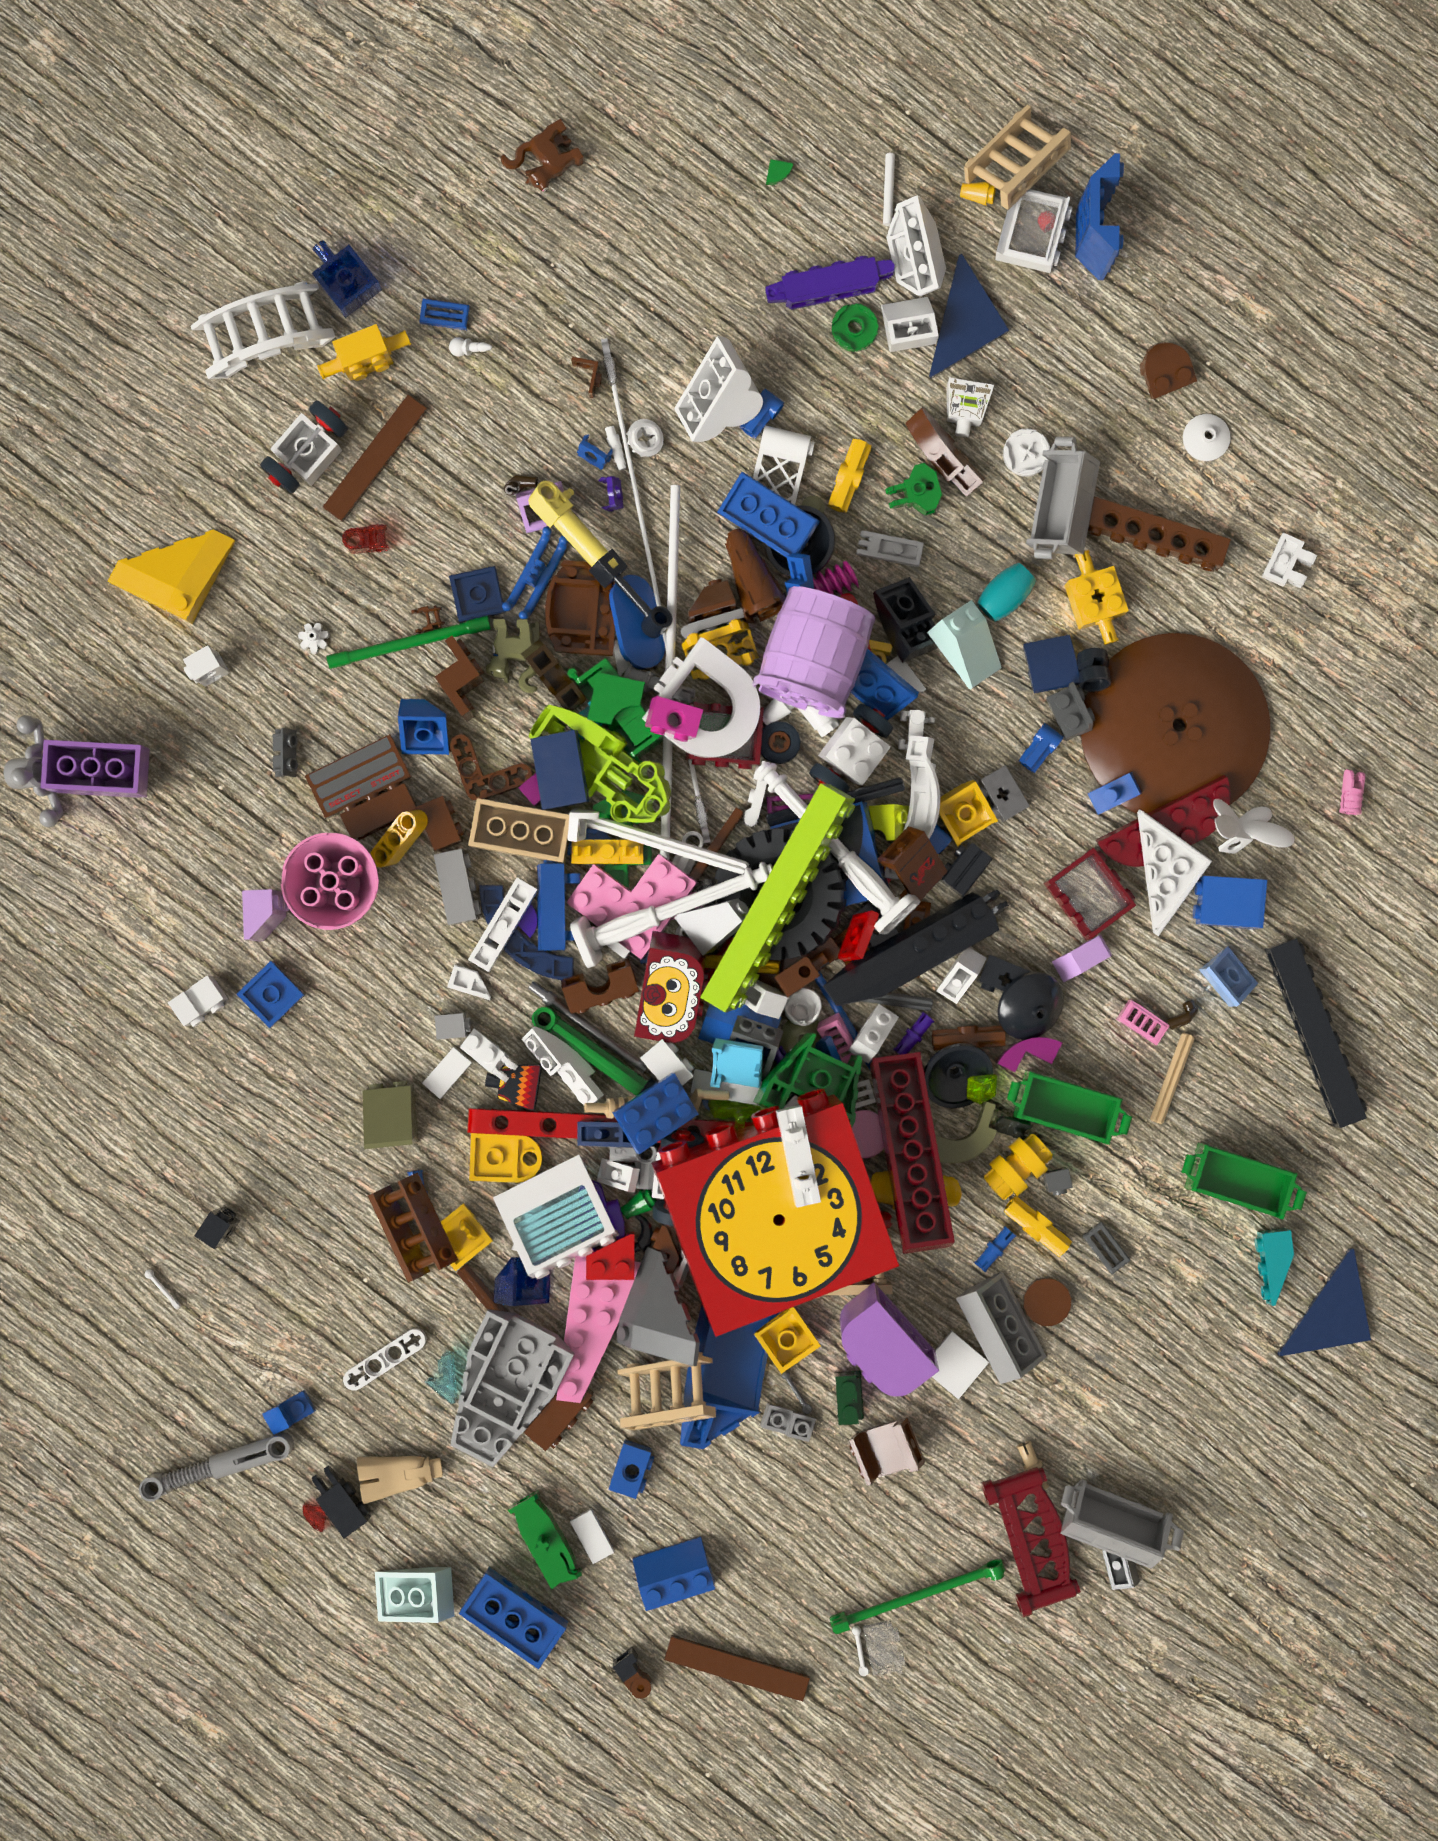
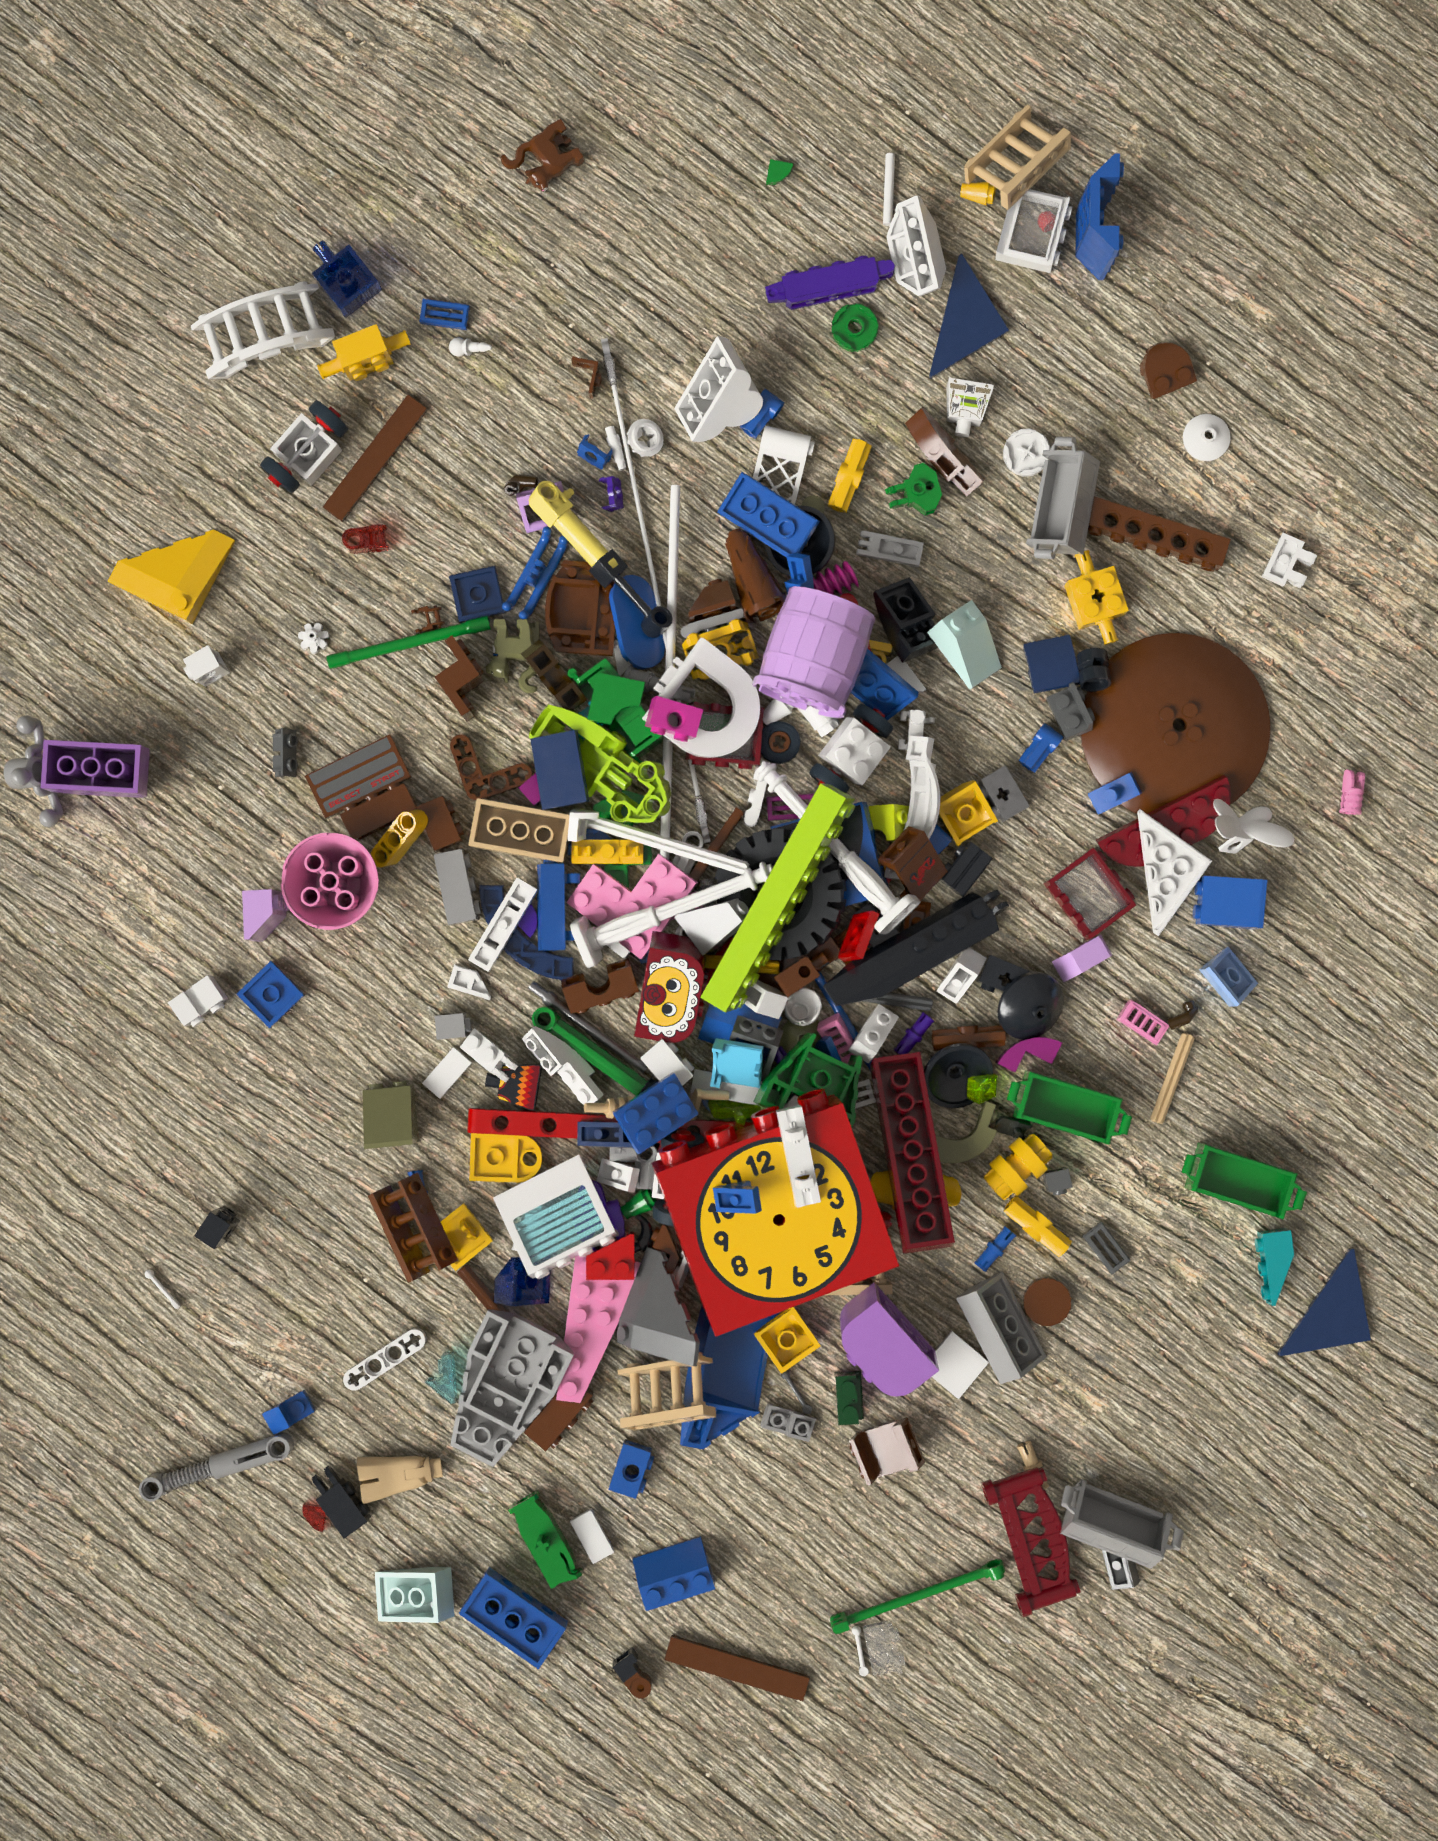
blue slope [398,699,450,755] -> none
black axle [766,777,905,827] -> none
bright pink tile [852,1110,884,1158] -> none
white slope [881,297,938,352] -> none
teal piece [977,563,1036,622] -> none
black brick [1264,938,1367,1128] -> none
none -> blue slope [713,1181,762,1214]

